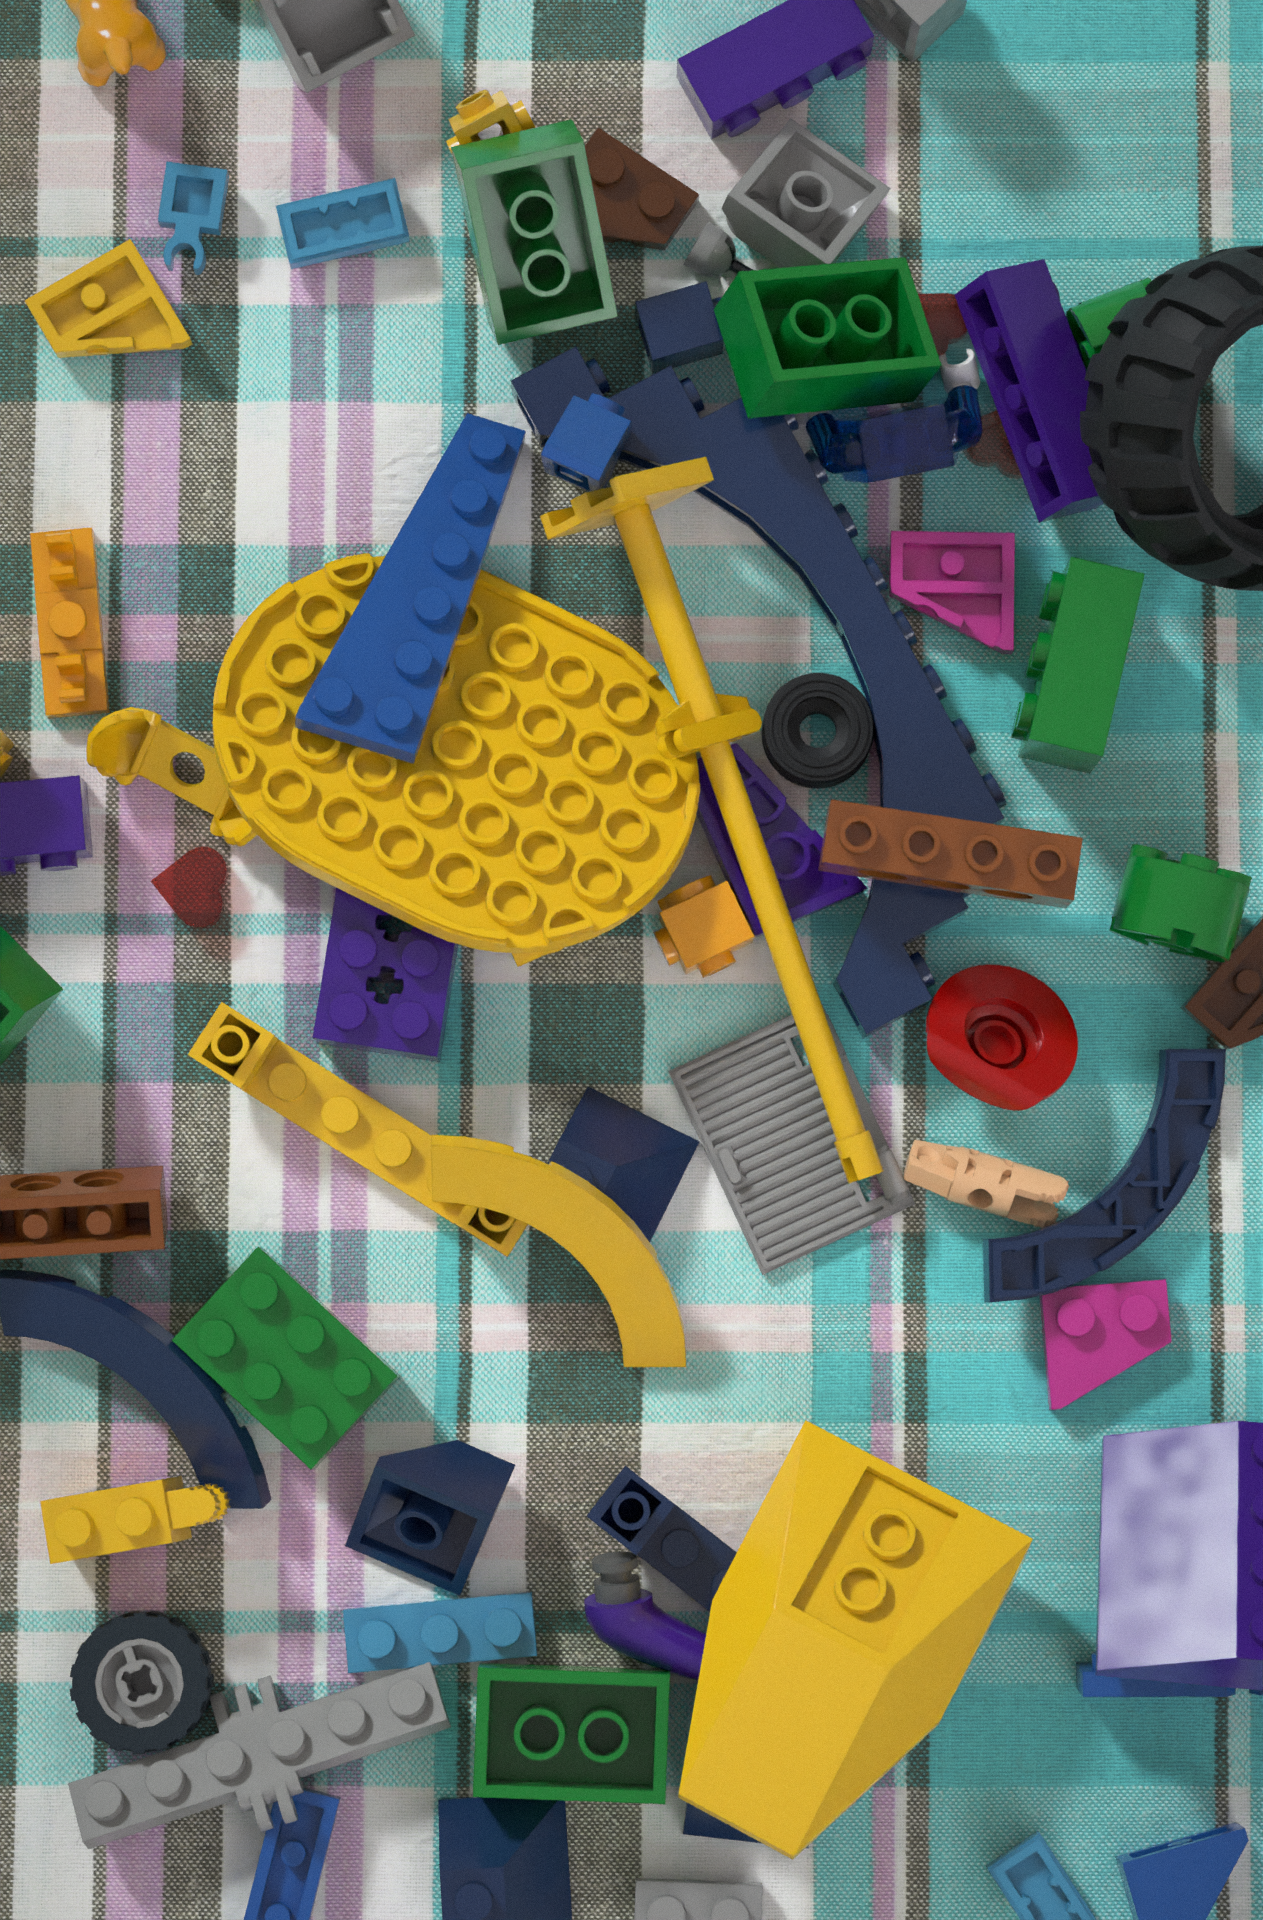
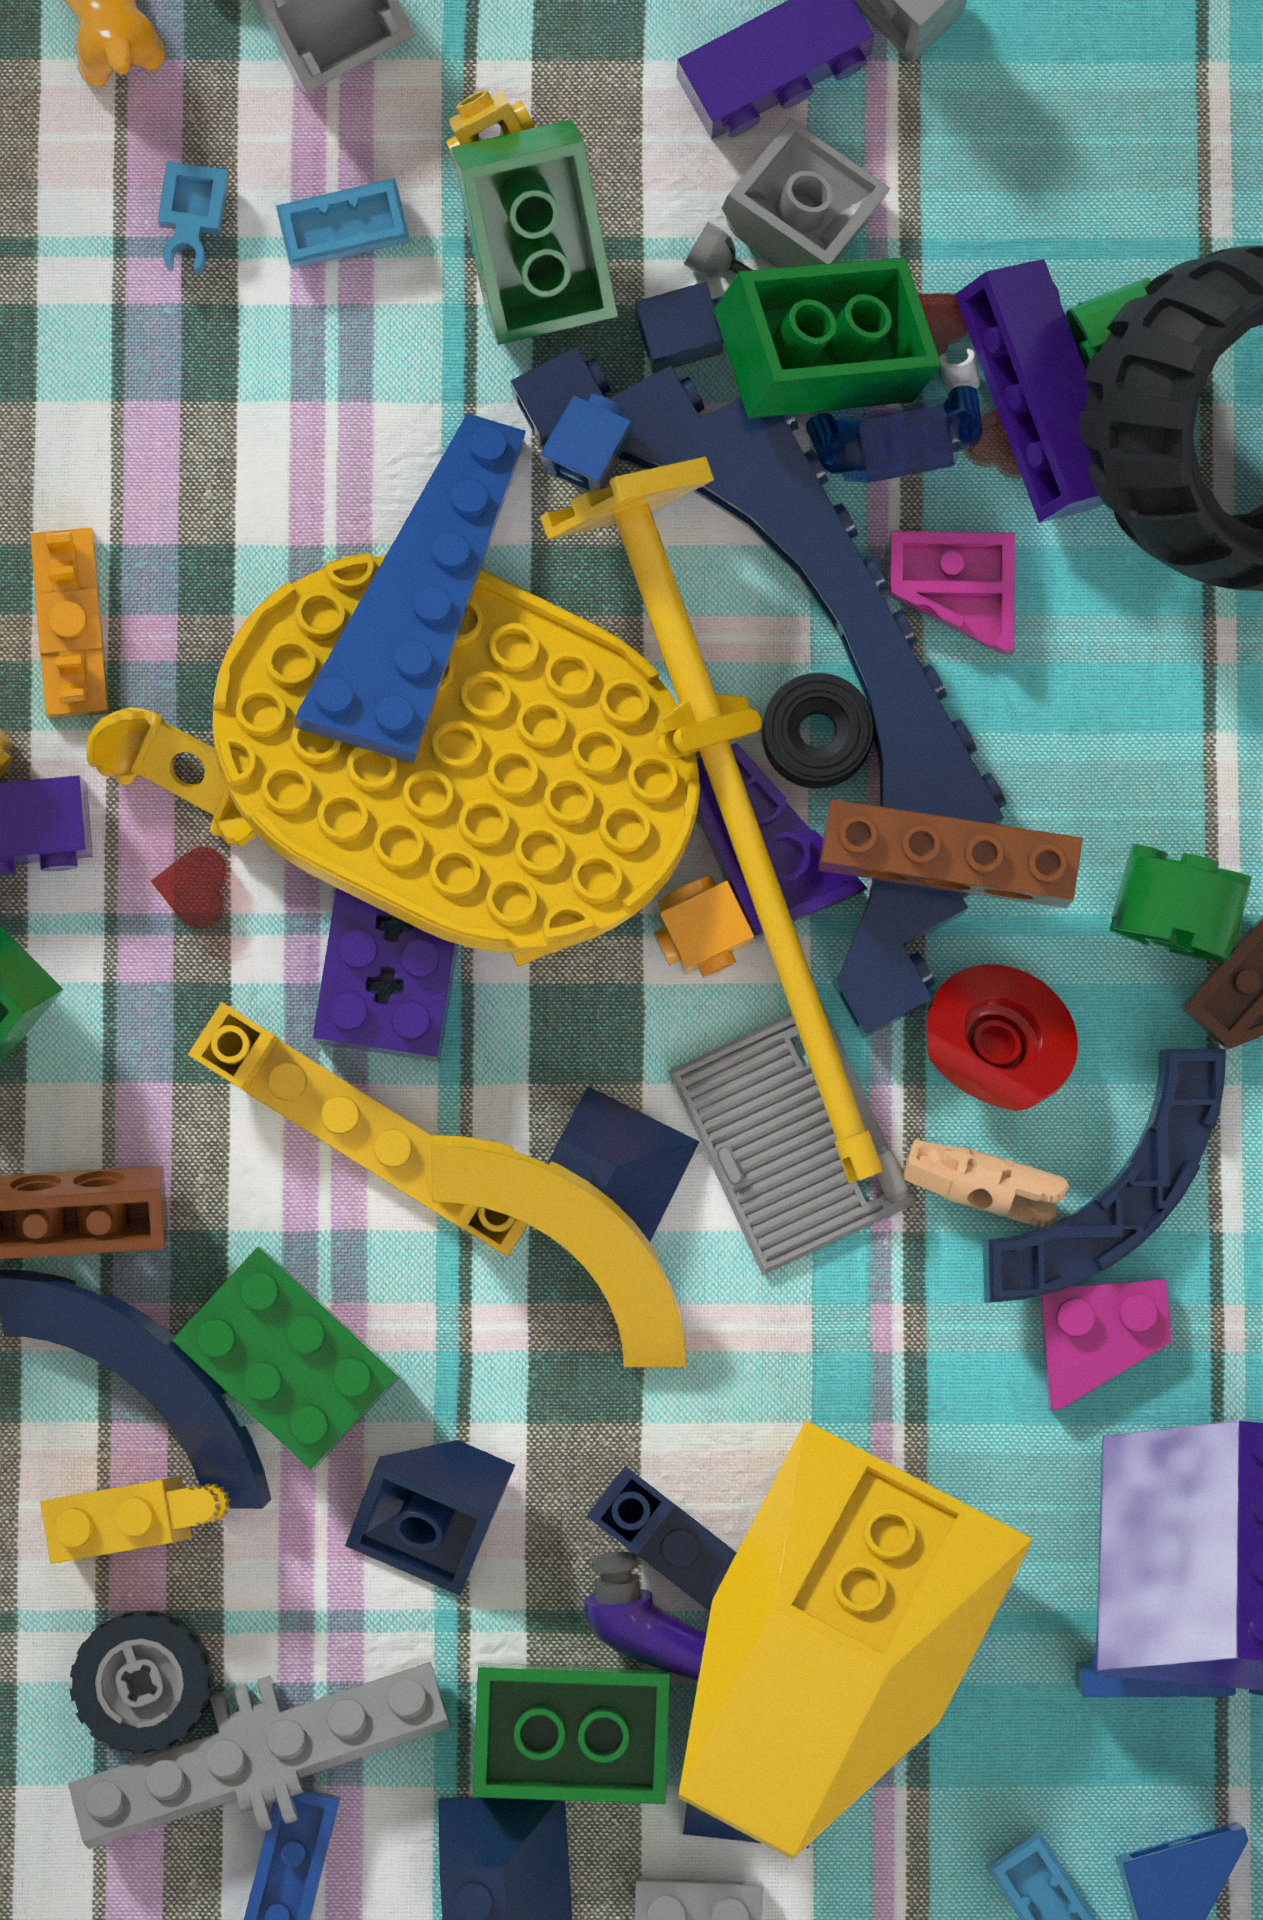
yellow wing [24,239,192,358] -> none
dark azure plate [343,1591,538,1673] -> none
reddish brown wing [585,127,699,250] -> none
green brick [1011,556,1145,774] -> none

